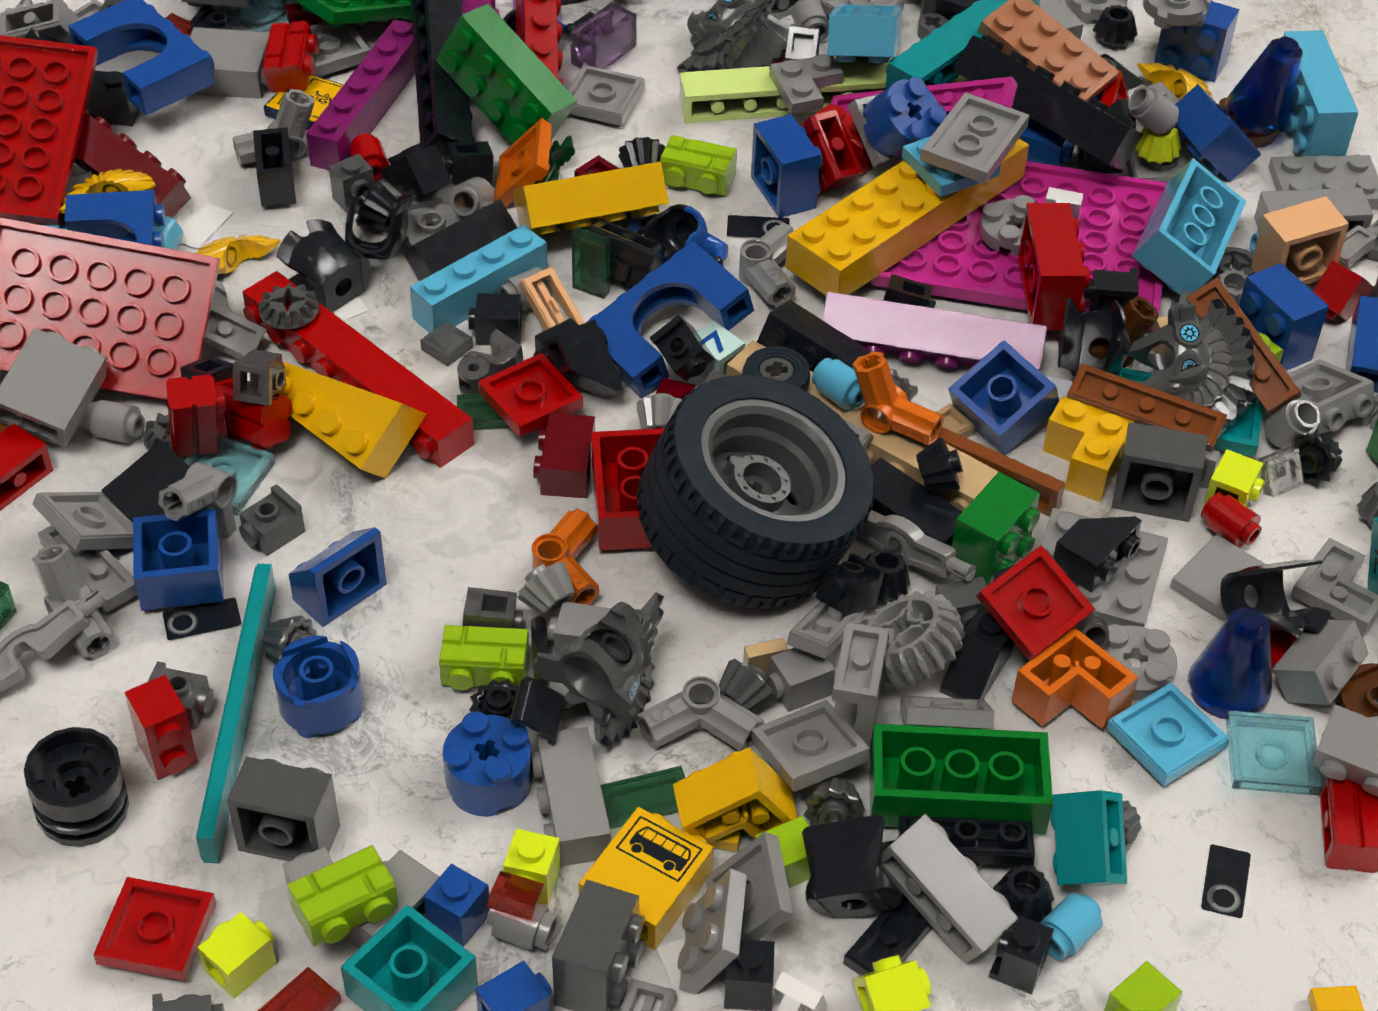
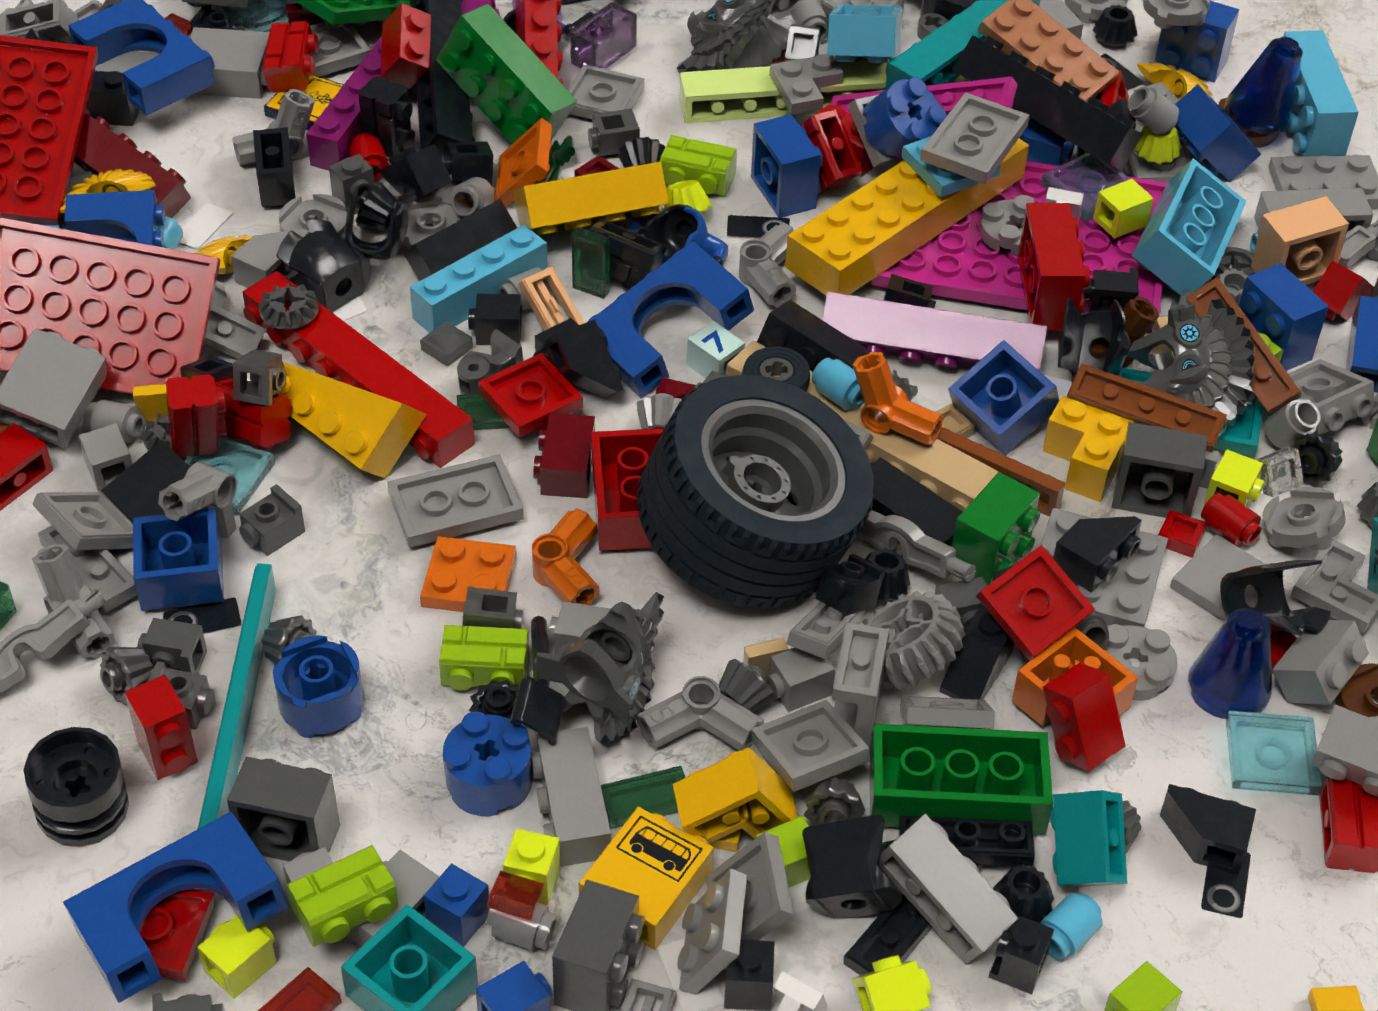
blue slope [288,527,387,627] -> none
light grey piece [517,562,575,616] -> none
black brick [650,315,715,382] -> none
black piece [916,437,964,491] -> none
medium azure plate [1106,682,1230,786] -> none
none -> blue arch [63,811,289,1003]
none -> light grey brick [78,423,132,492]
none -> flat silver piece [100,647,153,704]
none -> yellow tile [133,384,168,422]
none -> dark grey brick [137,618,207,674]
none -> light grey slope [231,229,309,288]
none -> light grey plate [279,194,347,239]
none -> black brick [358,76,415,158]
none -> red brick [380,3,431,89]
none -> light grey plate [387,454,523,548]
none -> orange plate [420,536,516,612]
none -> dark grey brick [588,108,640,156]
none -> neon yellow piece [664,180,712,212]
none -> clear light blue tile [1041,153,1130,221]
none -> red brick [1043,663,1126,771]
none -> neon yellow brick [1093,179,1154,239]
none -> red tile [1158,510,1207,558]
none -> black slope [1160,784,1256,875]
none -> light grey plate [1263,487,1346,550]

